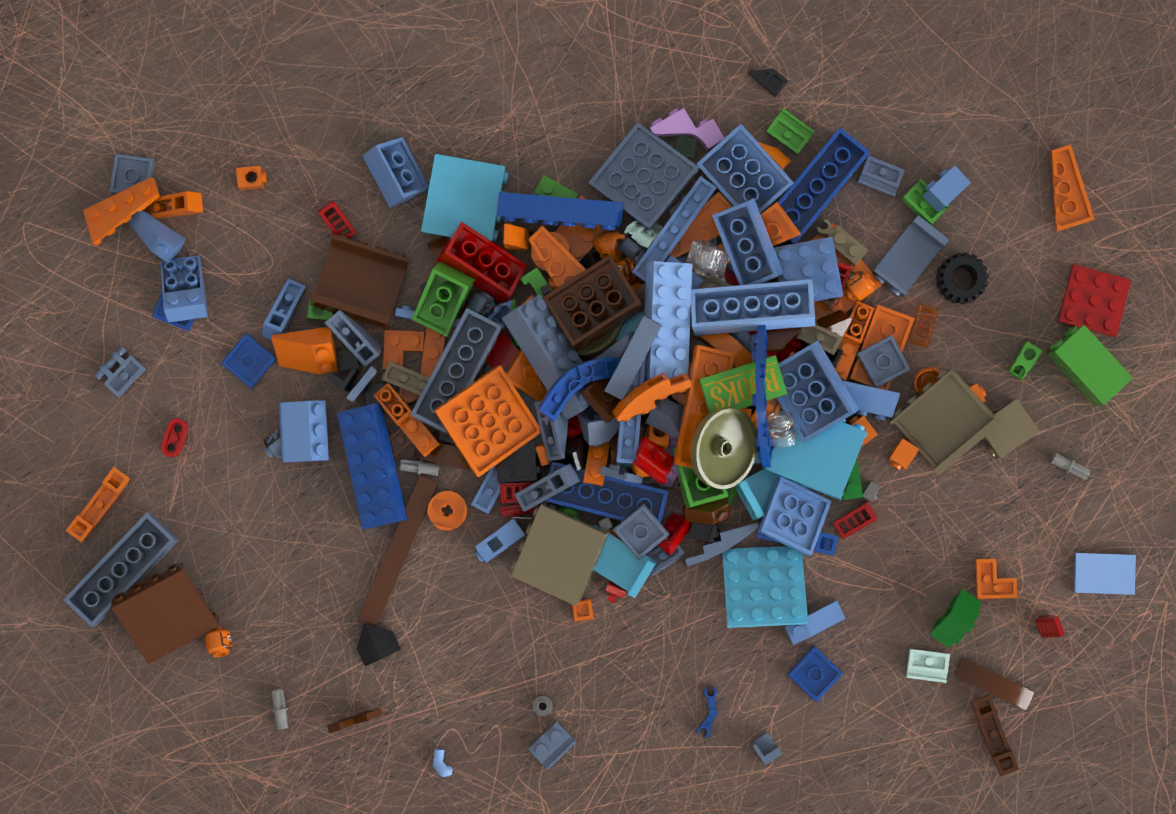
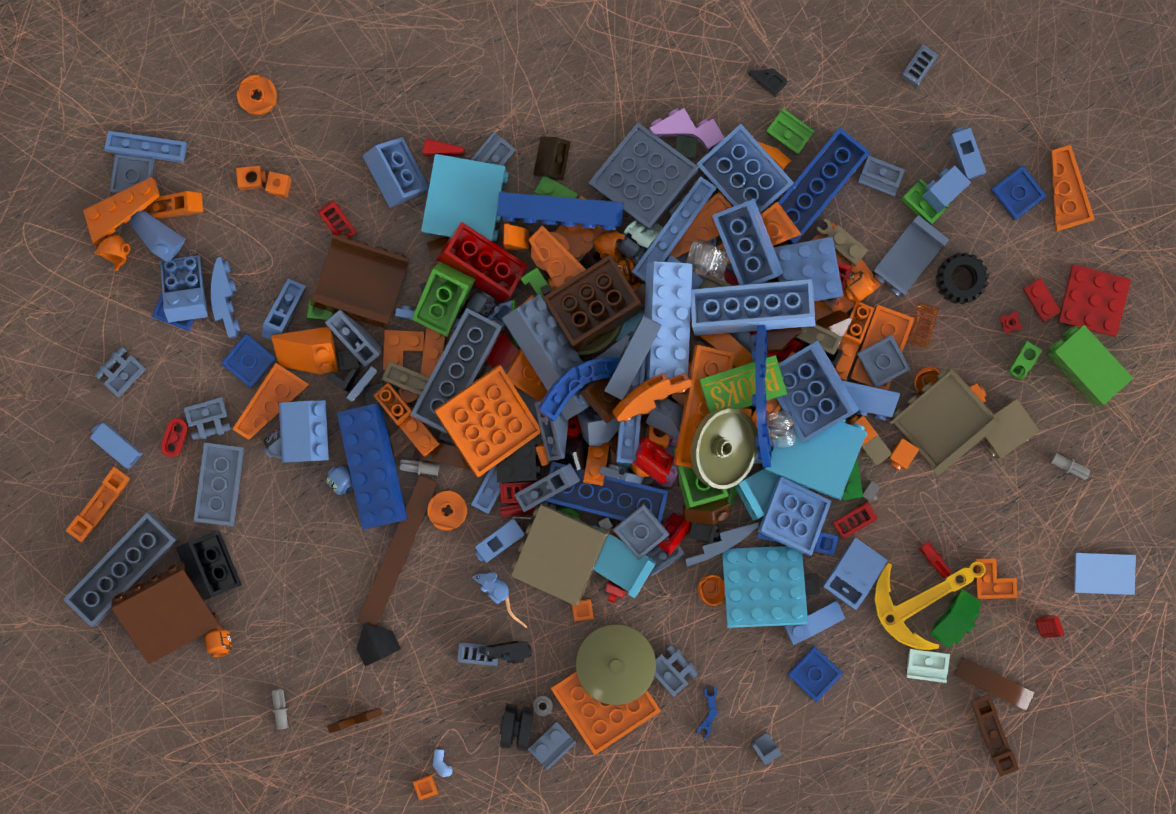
none -> medium blue brick [90,422,143,469]
none -> orange helmet [94,235,130,271]
none -> medium blue plate [104,131,187,163]
none -> black slope [176,530,242,601]
none -> sand blue plate [184,397,232,441]
none -> sand blue plate [194,442,245,526]
none -> medium blue slope [211,257,241,339]
none -> orange wing [232,363,310,440]
none -> orange plate [237,75,277,115]
none -> orange brick [265,171,292,198]
none -> medium blue head [326,466,354,495]
none -> orange tile [413,774,438,801]
none -> red slope [422,139,465,157]
none -> sand blue slope [457,641,498,666]
none -> sand blue plate [471,132,516,166]
none -> medium blue animal [472,572,527,628]
none -> black plate [479,640,532,664]
none -> black wheel [500,703,534,751]
none -> dark brown panel [533,137,571,180]
none -> orange plate [551,671,661,755]
none -> olive dish [576,624,656,705]
none -> sand blue plate [654,644,699,697]
none -> orange hair [697,574,725,606]
none -> black plate [804,573,820,595]
none -> medium blue slope [821,537,888,610]
none -> dark tan panel [861,435,892,465]
none -> yellow piece [875,561,986,650]
none -> sand blue slope [900,44,939,88]
none -> red axle [919,541,952,578]
none -> medium blue brick [949,127,986,180]
none -> blue tile [991,165,1047,221]
none -> red plate [1000,312,1022,334]
none -> red plate [1023,278,1061,323]

